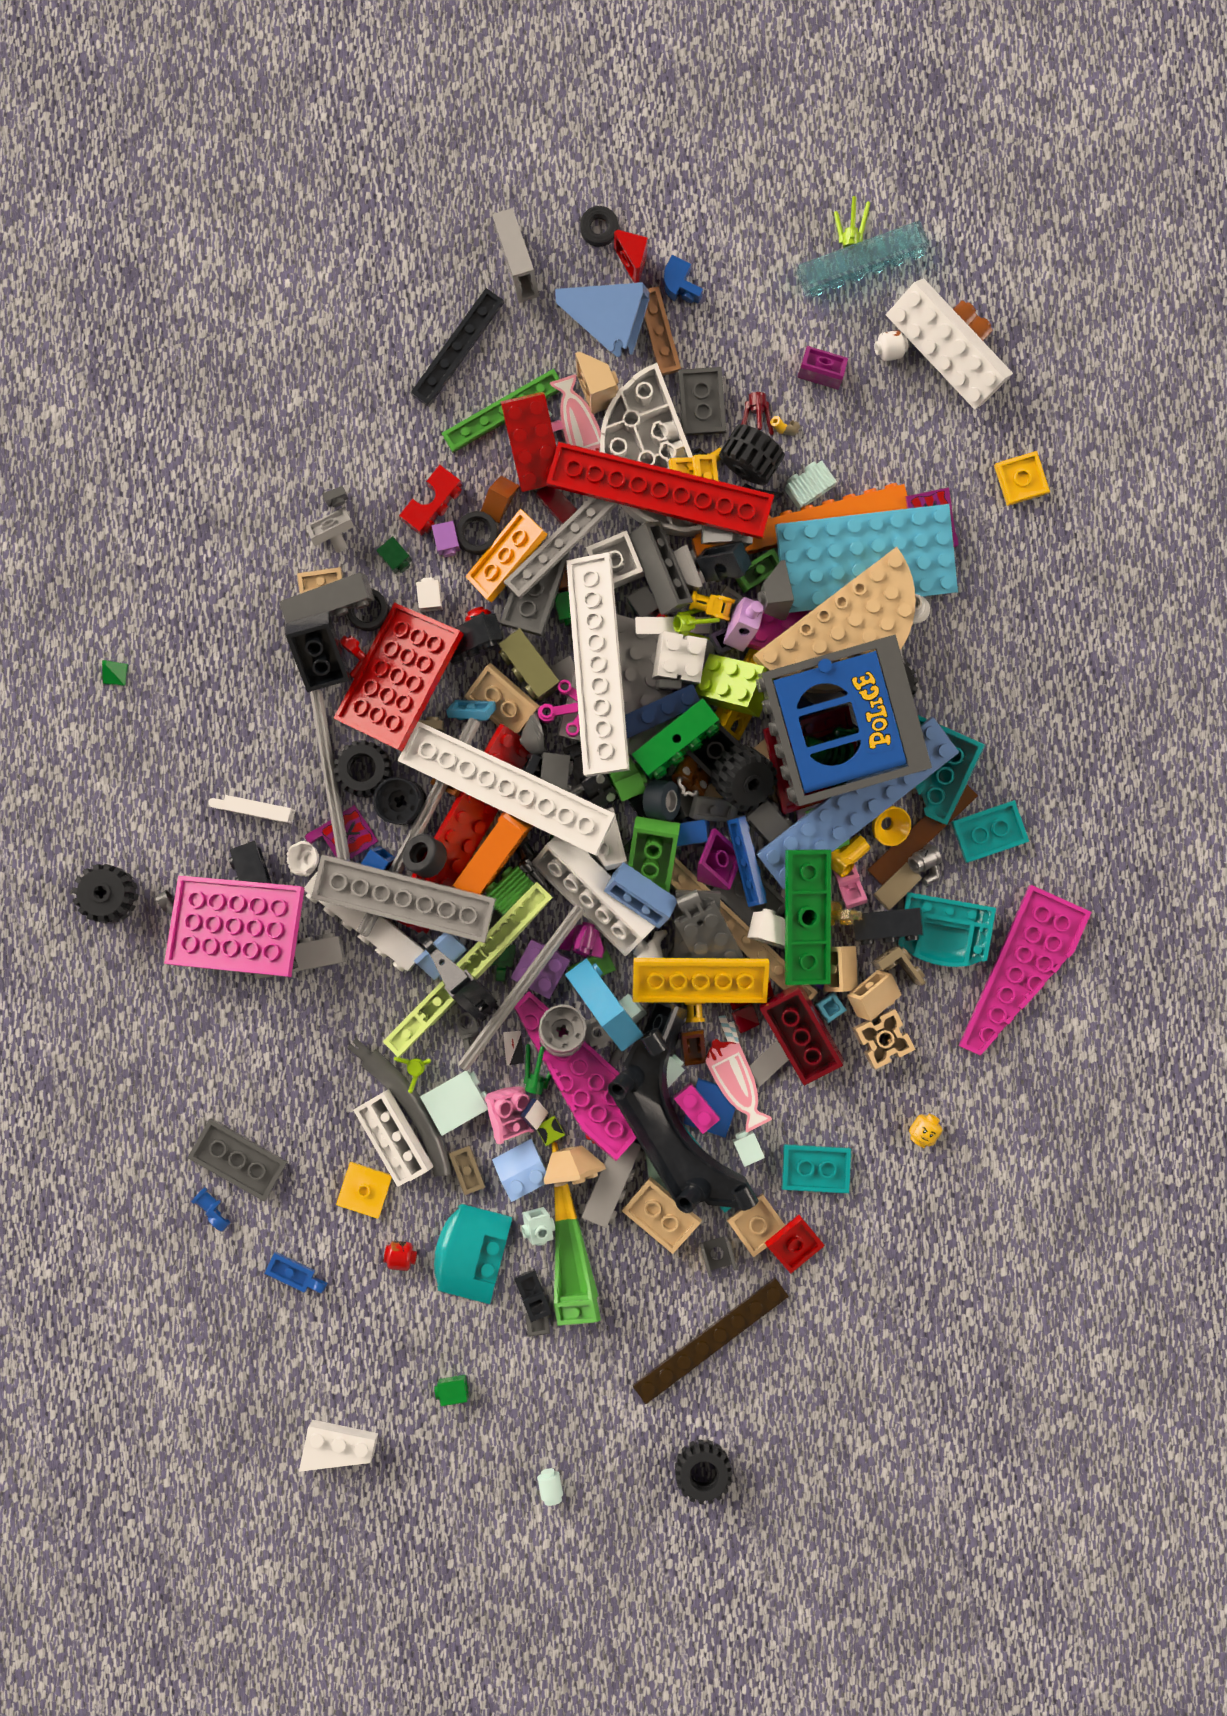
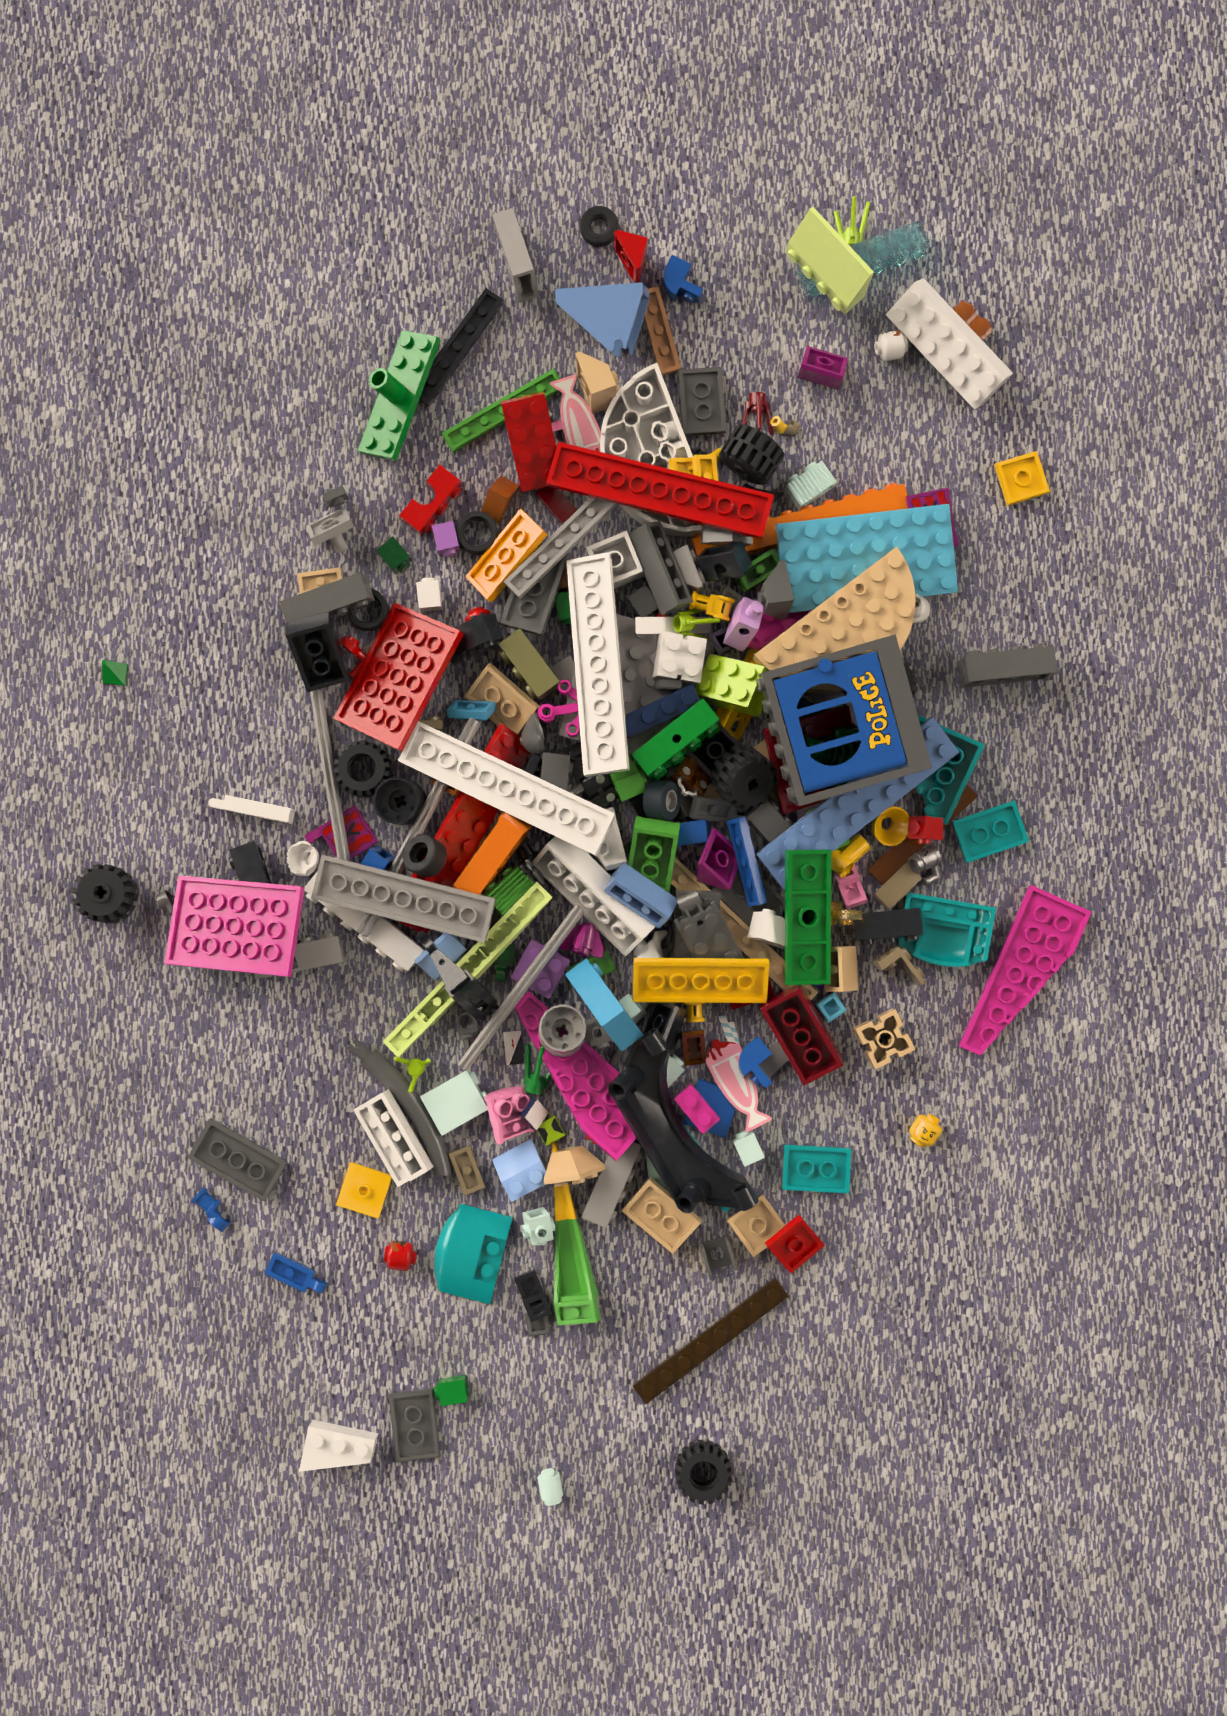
dark red slope [731,1004,760,1034] -> none
tan brick [847,970,902,1021] -> none
none -> plate [358,330,441,462]
none -> dark grey tile [388,1388,441,1463]
none -> blue brick [738,1036,772,1089]
none -> yellowish green slope [786,207,874,314]
none -> red brick [908,816,943,844]
none -> dark grey brick [957,643,1057,688]

